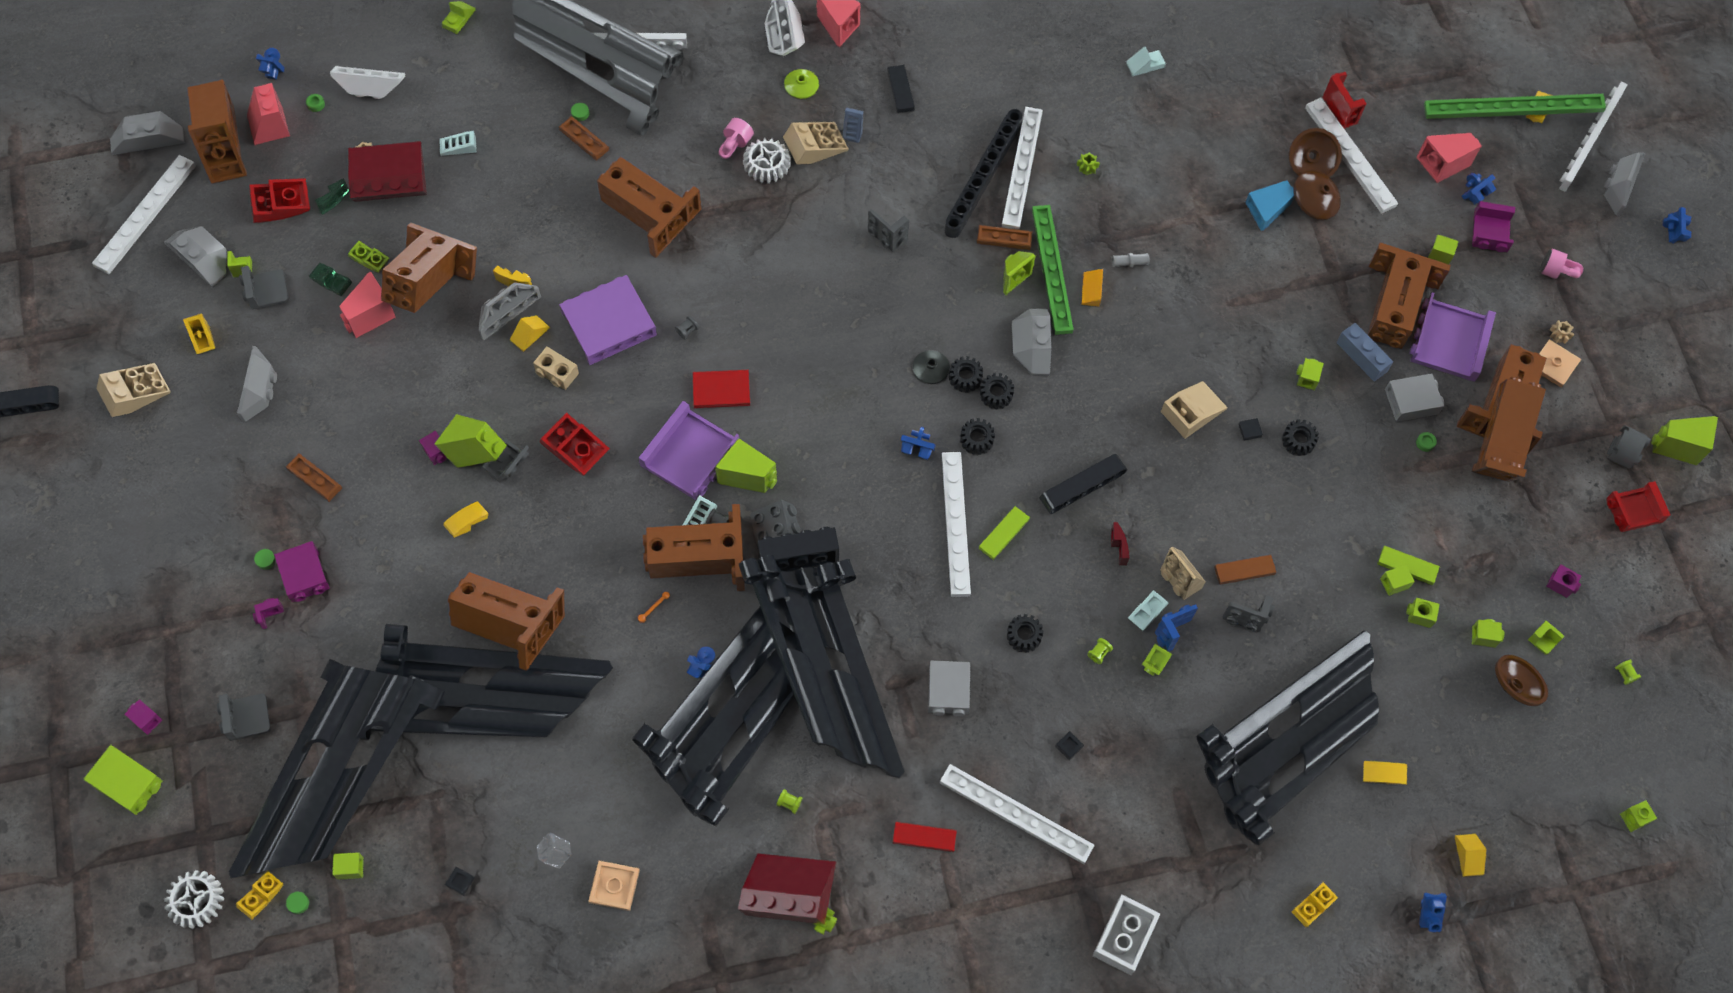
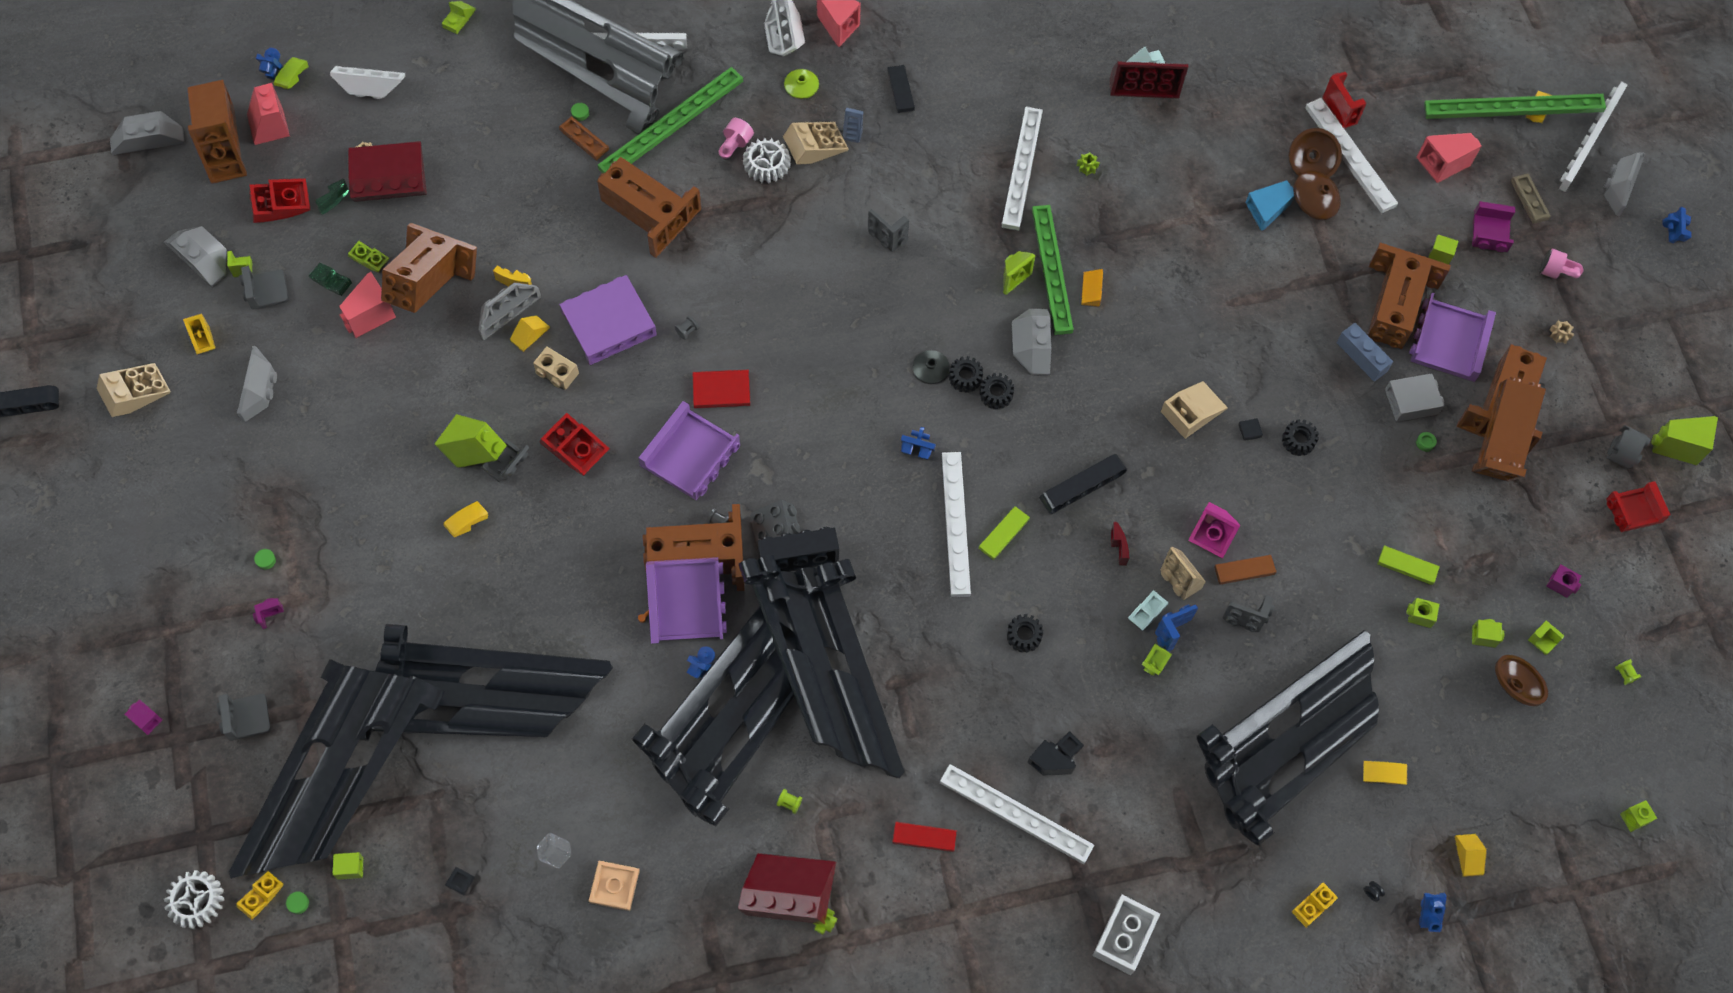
lime slope [84,745,163,815] -> none
white plate [92,155,196,274] -> none
magenta panel [274,541,330,602] -> none
dark orange tile [286,454,342,502] -> none
bright green tile [306,94,325,112] -> none
magenta brick [419,431,447,465] -> none
light aqua slope [440,131,476,156] -> none
dark orange brick [448,572,565,671] -> none
light aqua slope [683,495,717,525] -> none
lime slope [715,439,777,493] -> none
light grey brick [928,661,970,716] -> none
black beam [945,109,1023,238] -> none
black tyre [960,418,995,455] -> none
dark orange tile [977,225,1033,250] -> none
lime bush [1087,638,1113,664] -> none
light grey pin [1111,253,1150,267] -> none
lime brick [1296,358,1324,390] -> none
lime panel [1380,565,1415,596] -> none
blue hips [1461,173,1496,205] -> none
light nougat plate [1539,339,1581,388] -> none
none -> lime slope [273,57,308,89]
none -> bright green plate [598,67,743,173]
none -> medium lavender panel [646,557,727,643]
none -> black slope [1027,740,1076,776]
none -> dark red slope [1110,61,1188,99]
none -> dark pink slope [1188,502,1240,558]
none -> black bush [1364,881,1385,902]
none -> dark tan tile [1511,173,1551,224]

